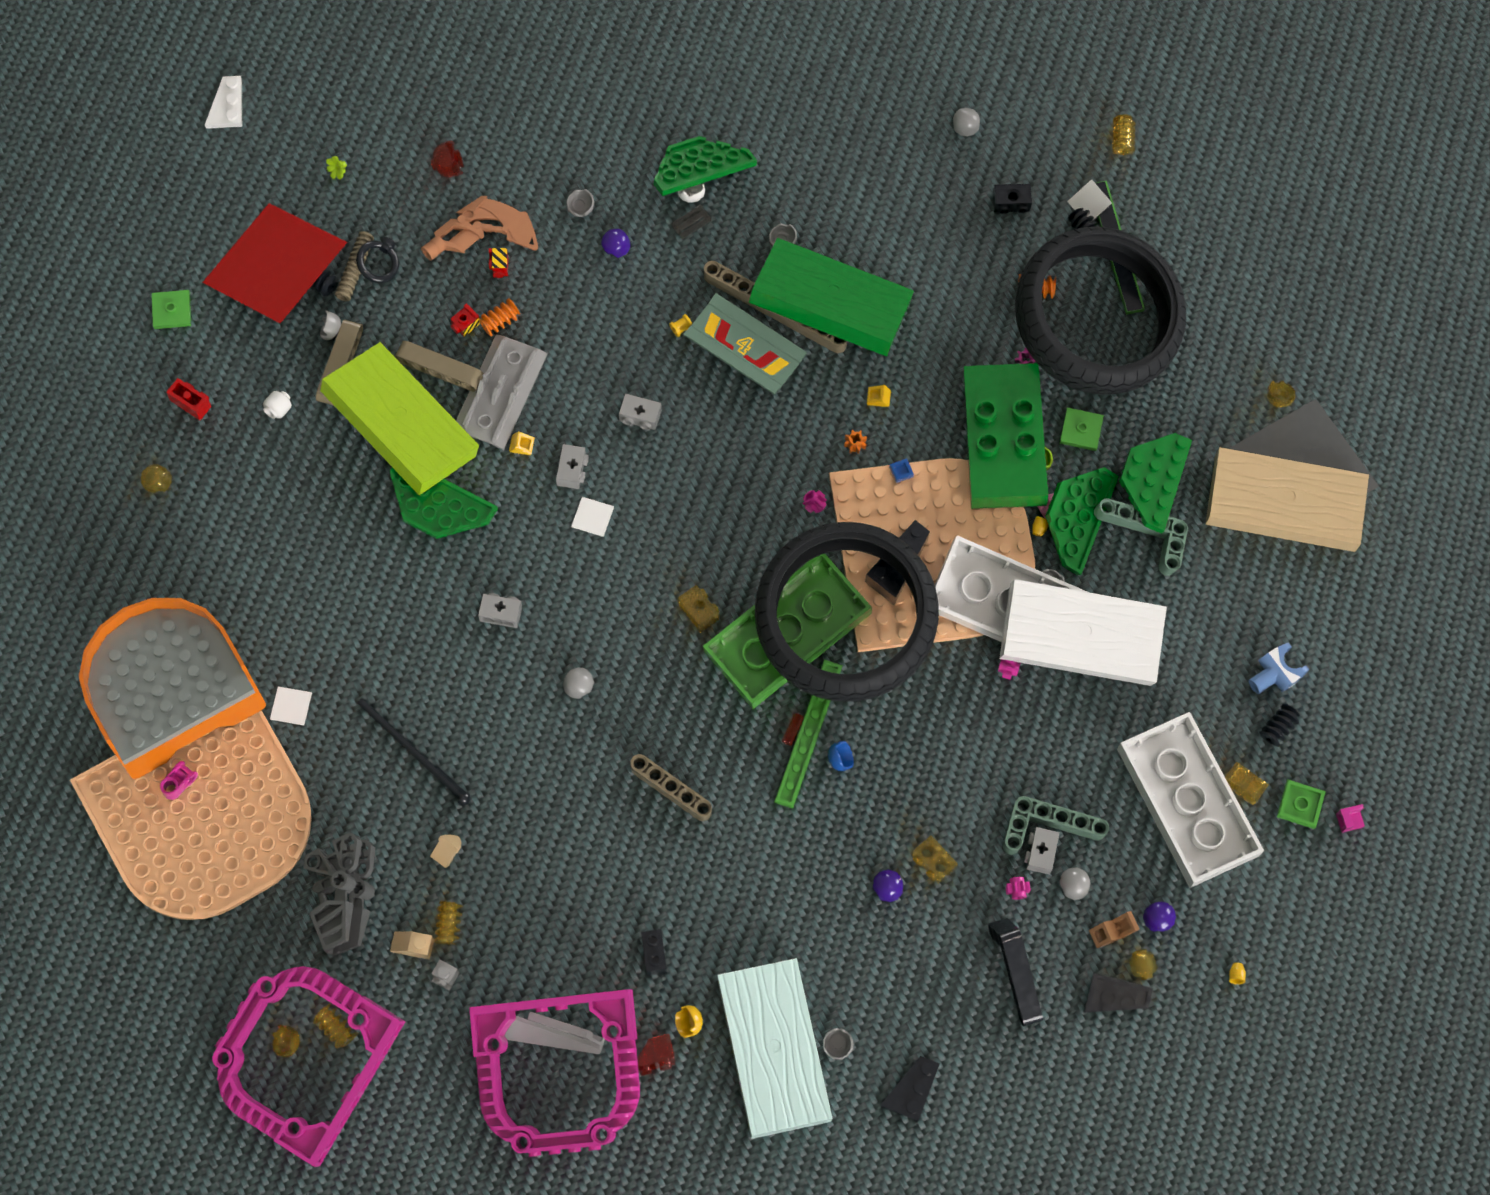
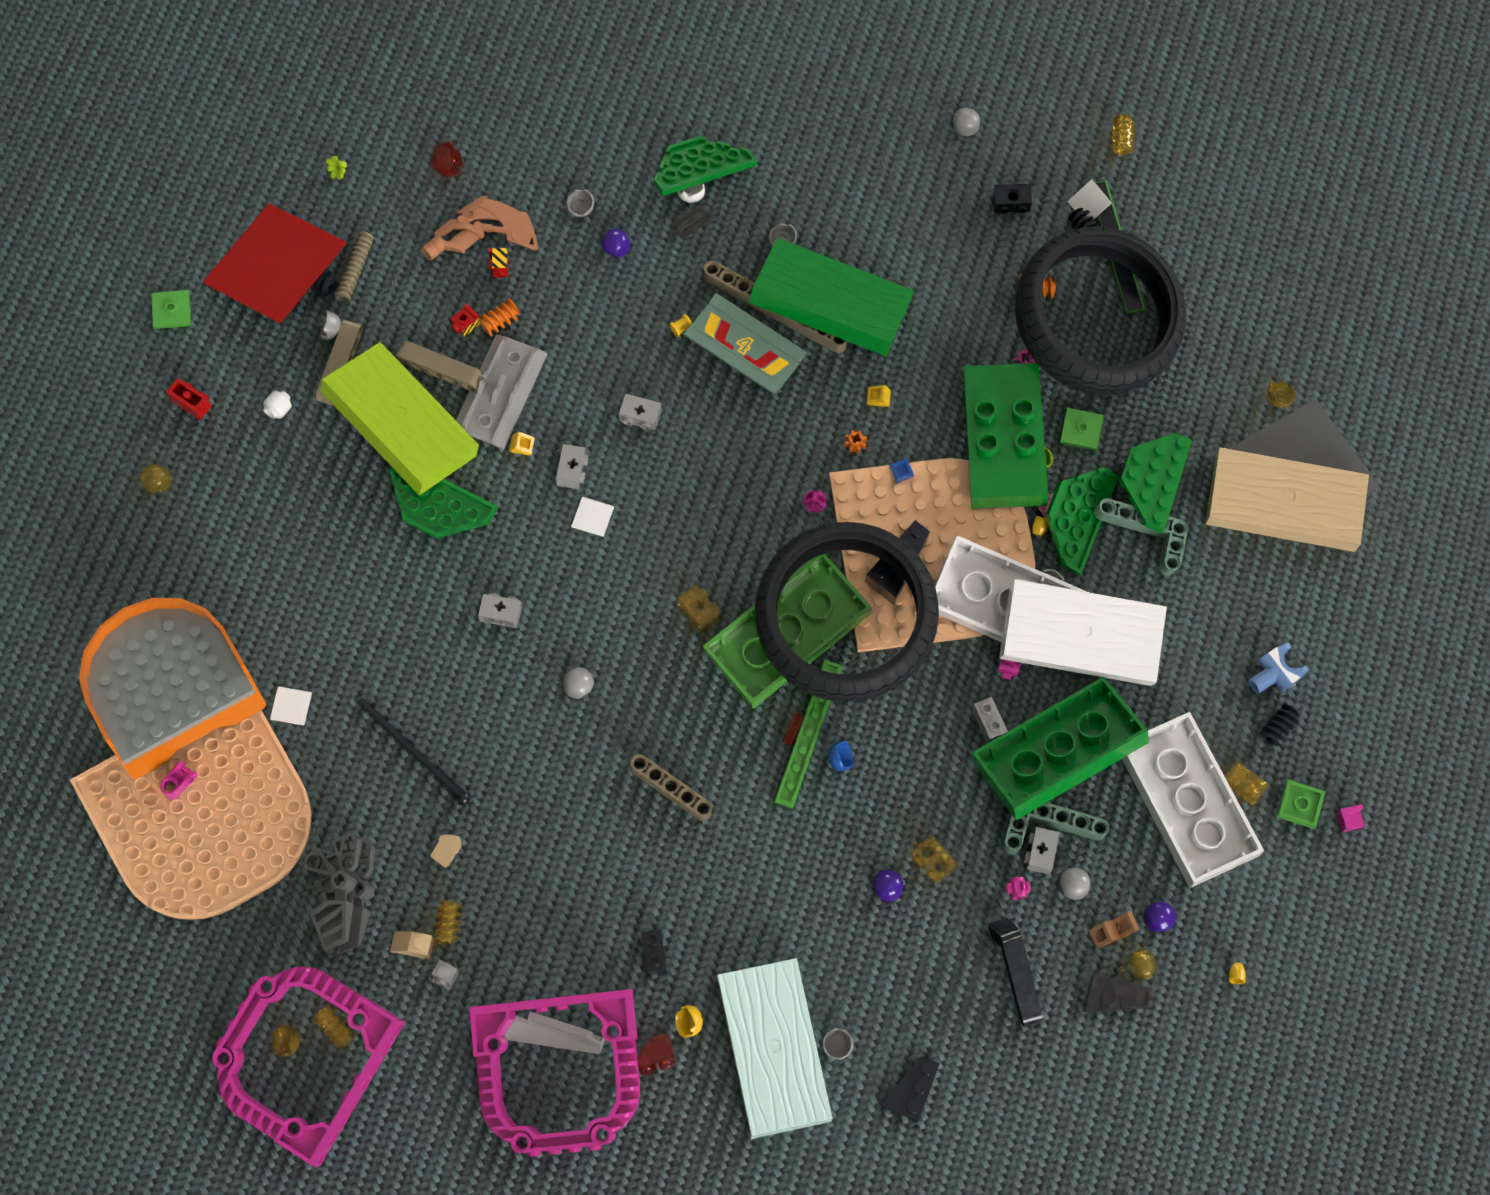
white wing [205,76,242,128] -> none
black piece [356,237,399,283] -> none
none -> green tile [972,676,1149,820]
none -> light grey brick [972,697,1008,743]

